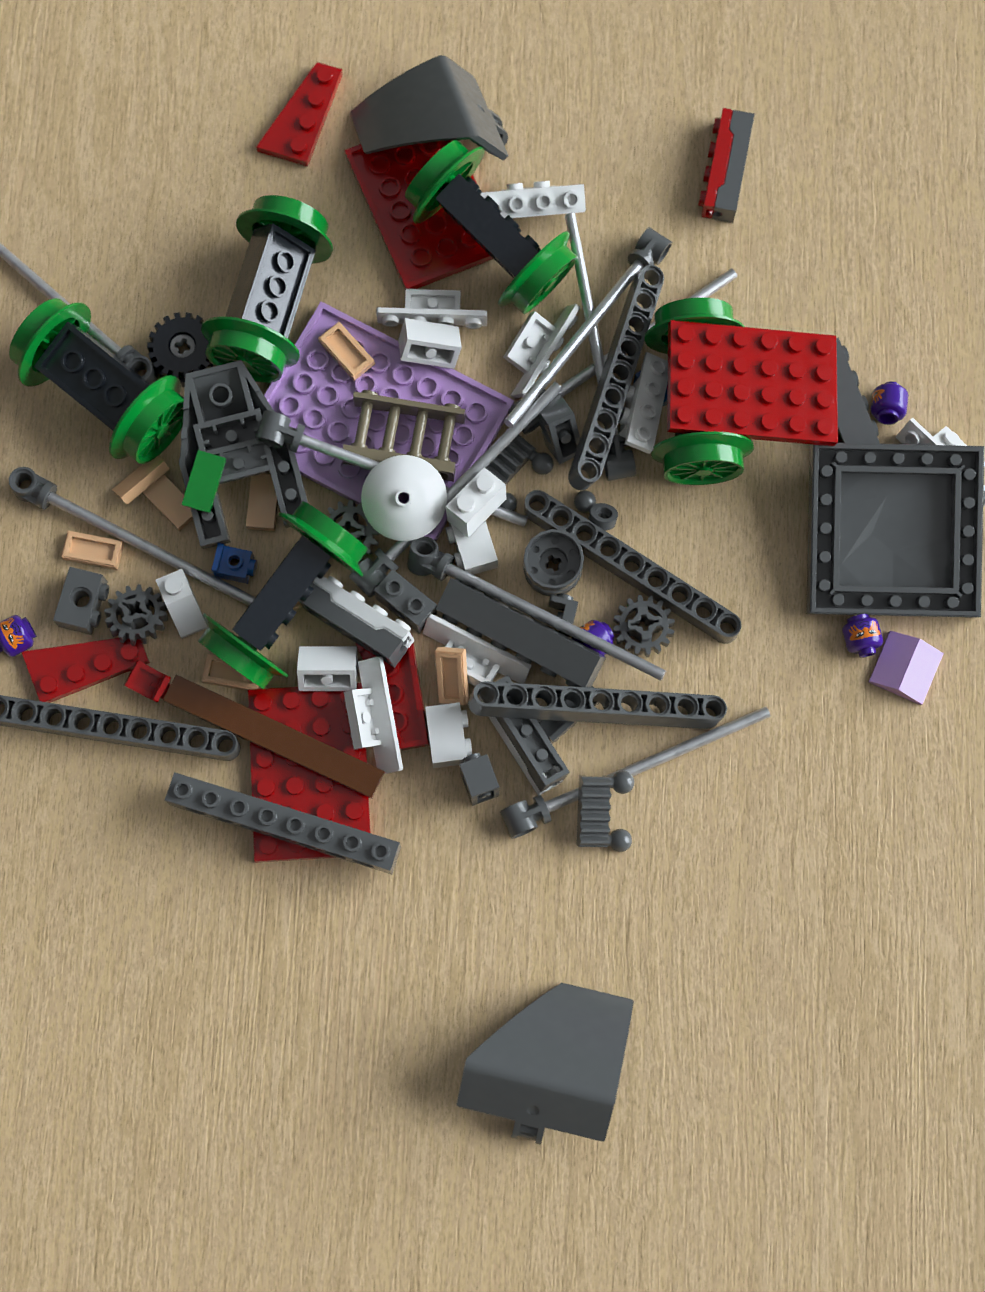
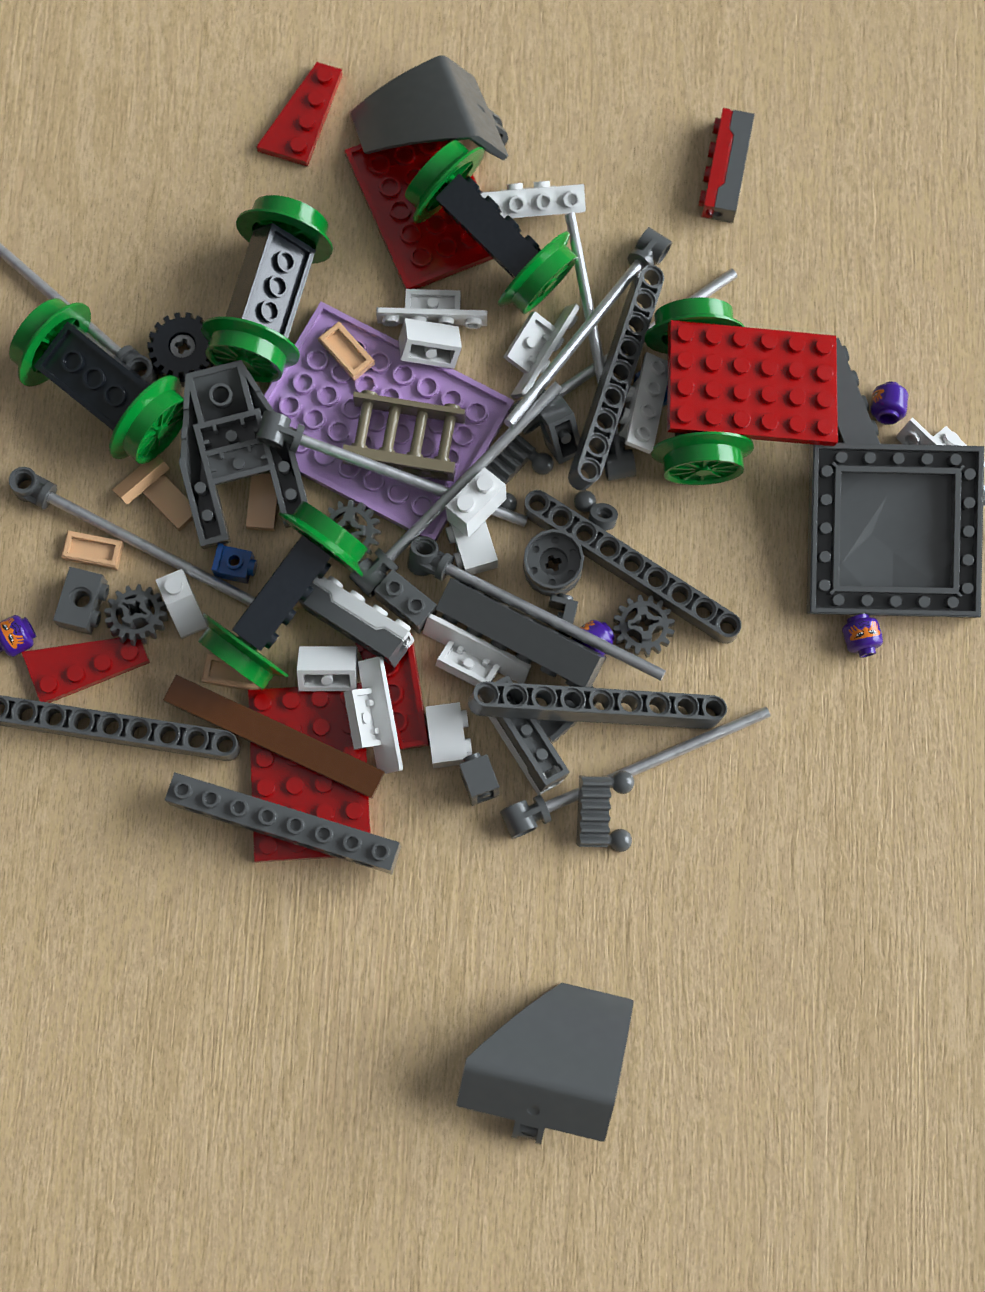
red bracket [123,660,171,703] -> none
green tile [182,450,227,514] -> none
white dish [361,455,447,541] -> none
light nougat tile [435,647,469,705] -> none
lavender slope [869,631,943,705] -> none

